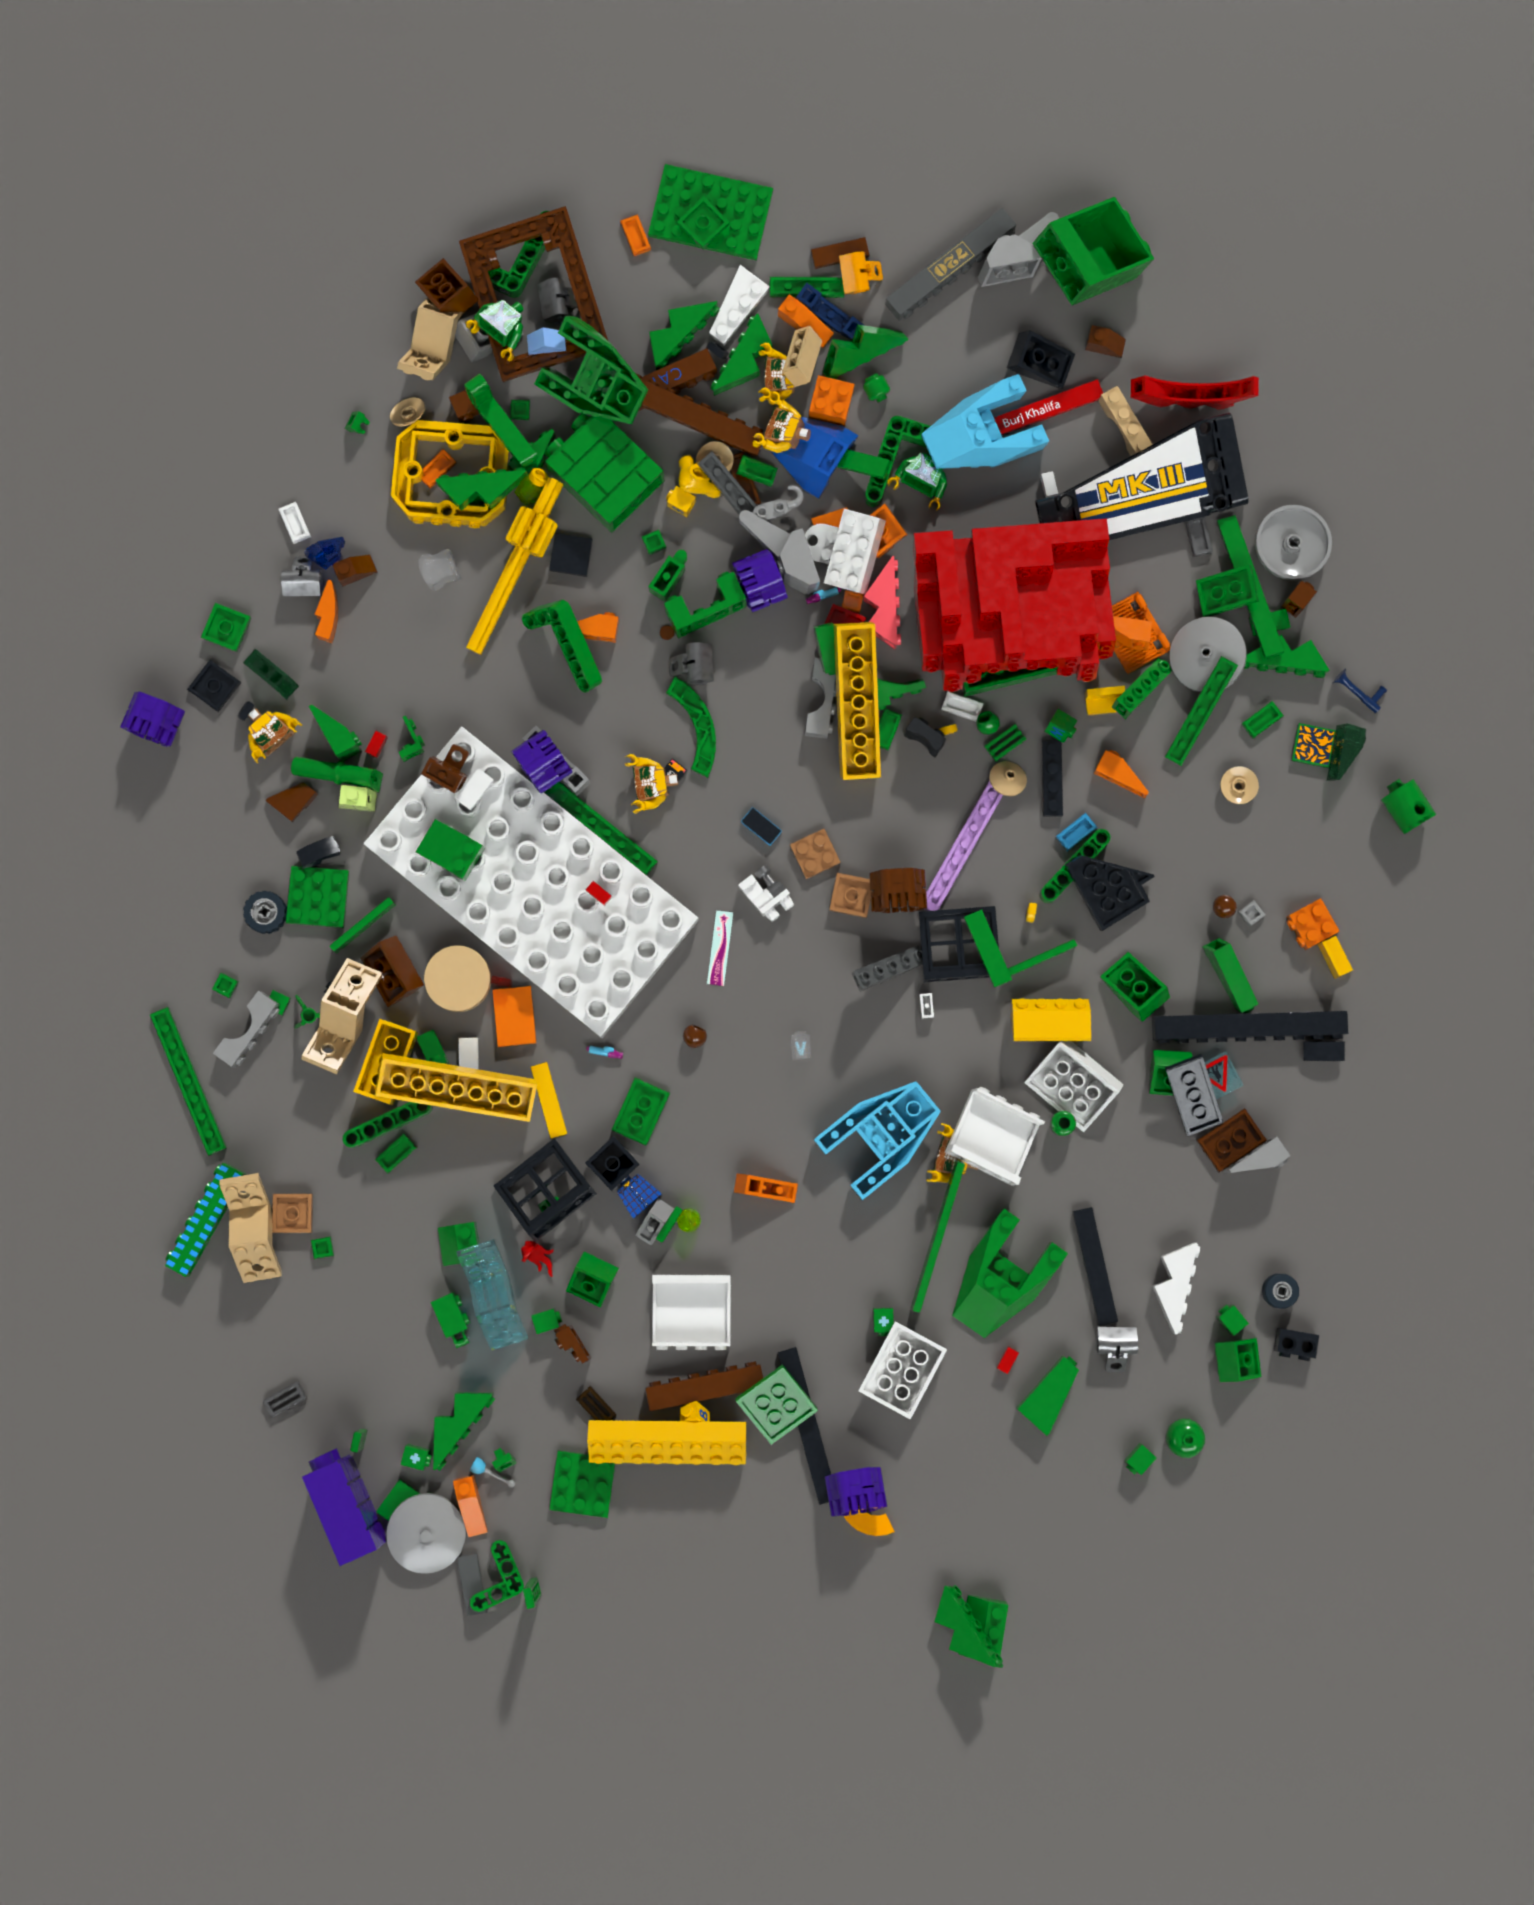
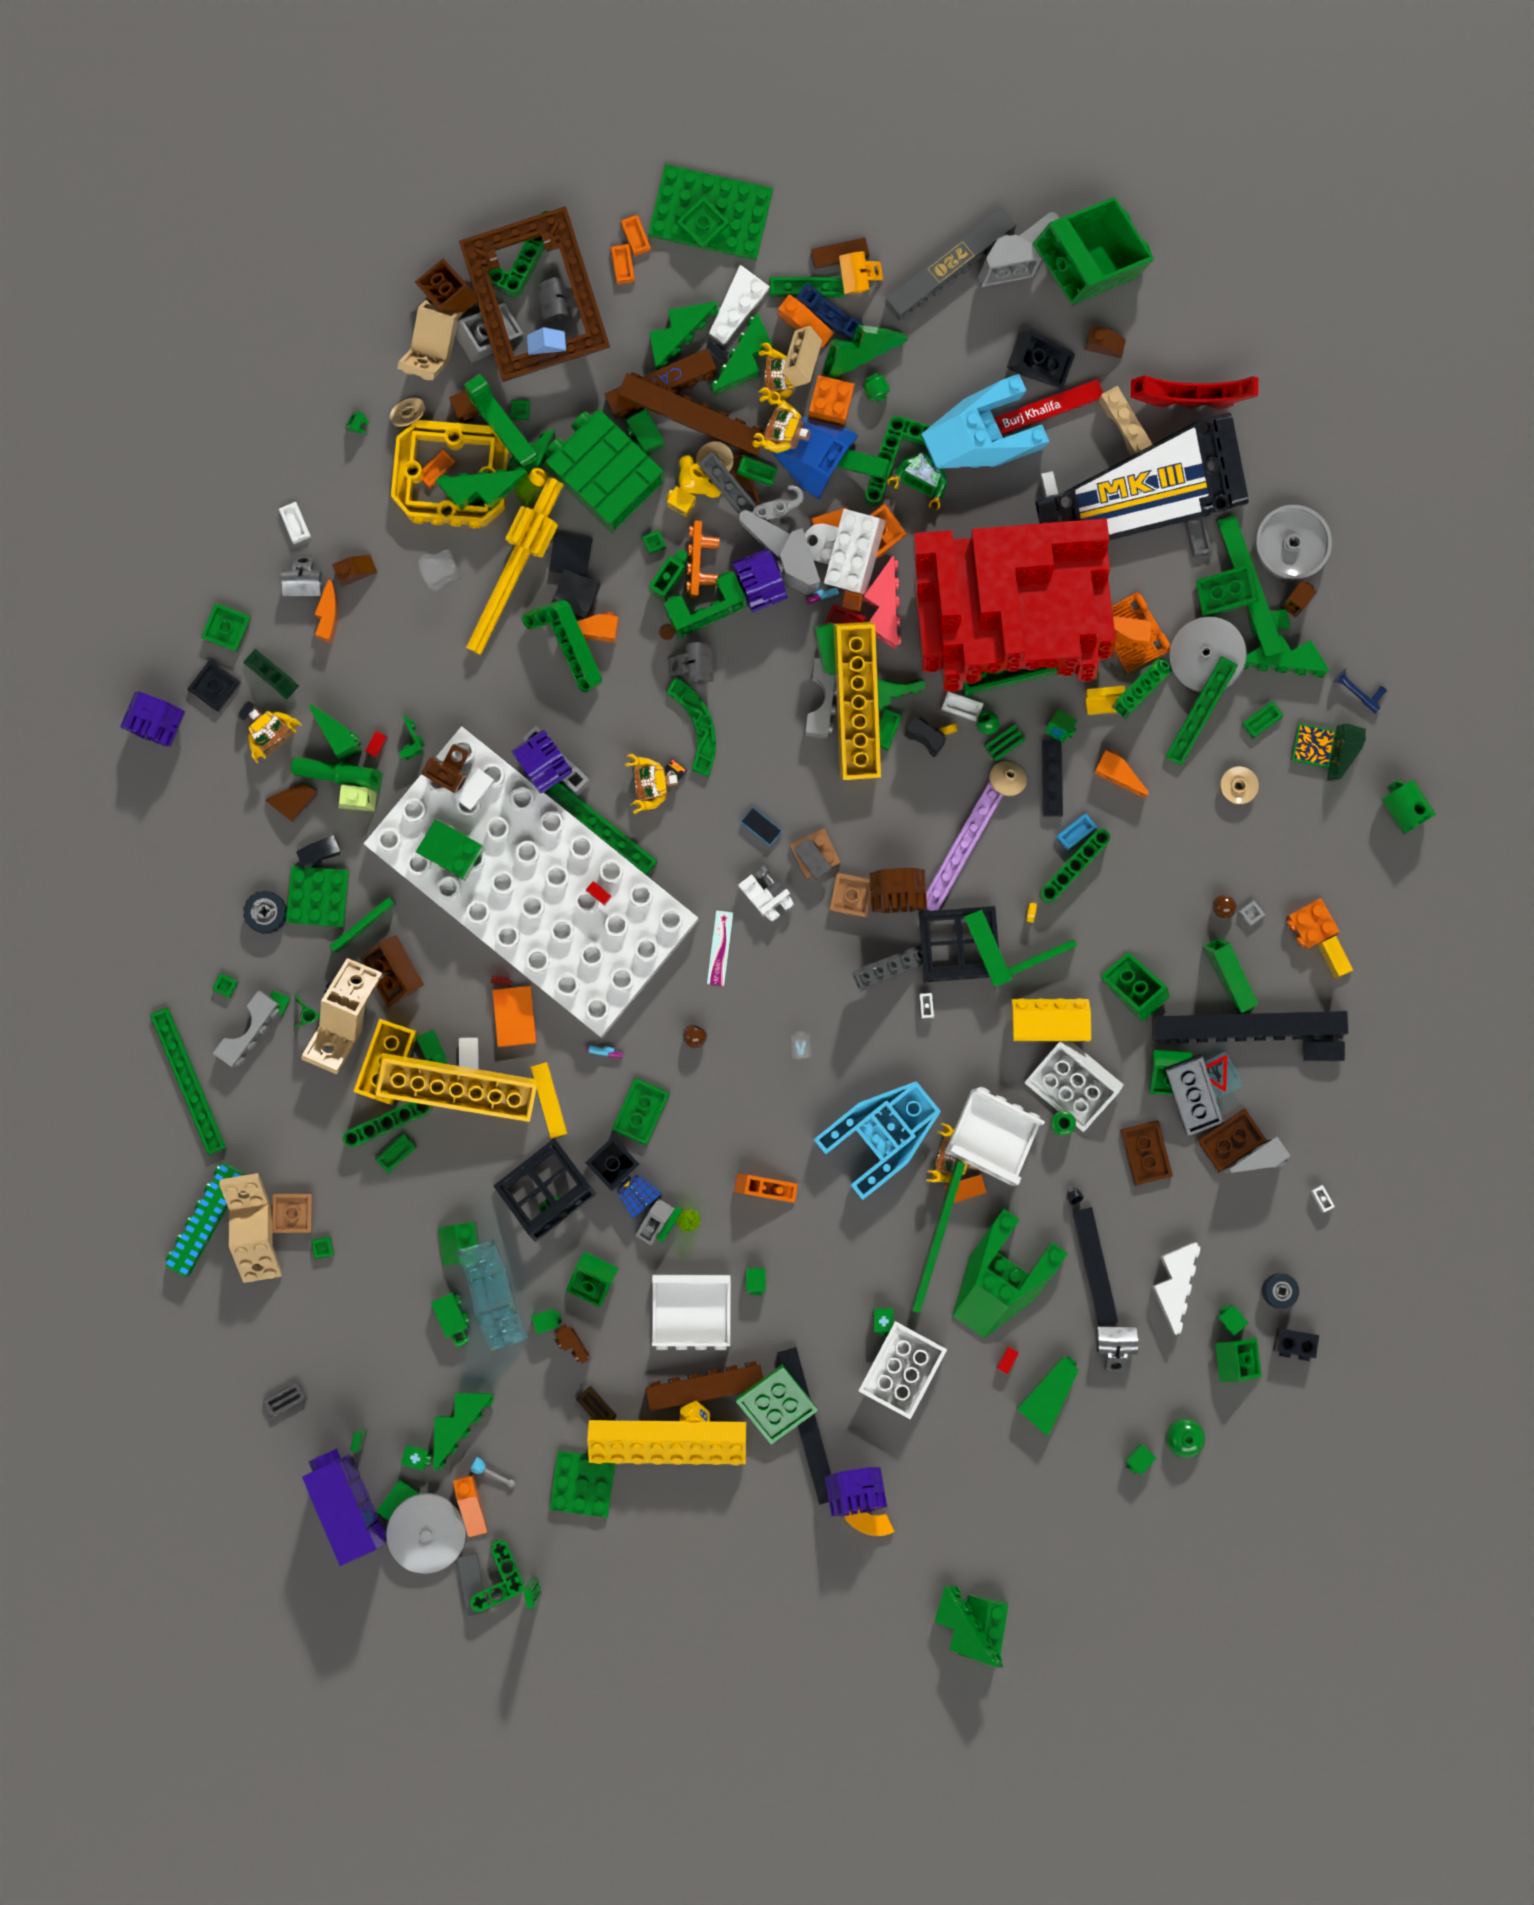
clear blue plate [304,537,345,570] -> none
tan piece [424,946,491,1012] -> none
green torso [466,300,524,362] -> none
green tile [492,1448,517,1472] -> none
red piece [521,1241,554,1277] -> none
green wedge [534,316,648,424] -> none
black wing [1065,855,1155,931] -> none
none -> black brick [551,569,601,619]
none -> orange tile [611,244,635,285]
none -> green brick [625,409,665,456]
none -> orange plate [685,520,719,599]
none -> green brick [746,1268,766,1296]
none -> flat silver tile [793,838,831,880]
none -> orange tile [944,1174,987,1203]
none -> black hinge [1067,1188,1084,1205]
none -> reddish brown tile [1120,1120,1173,1186]
none -> white piece [1310,1185,1335,1212]

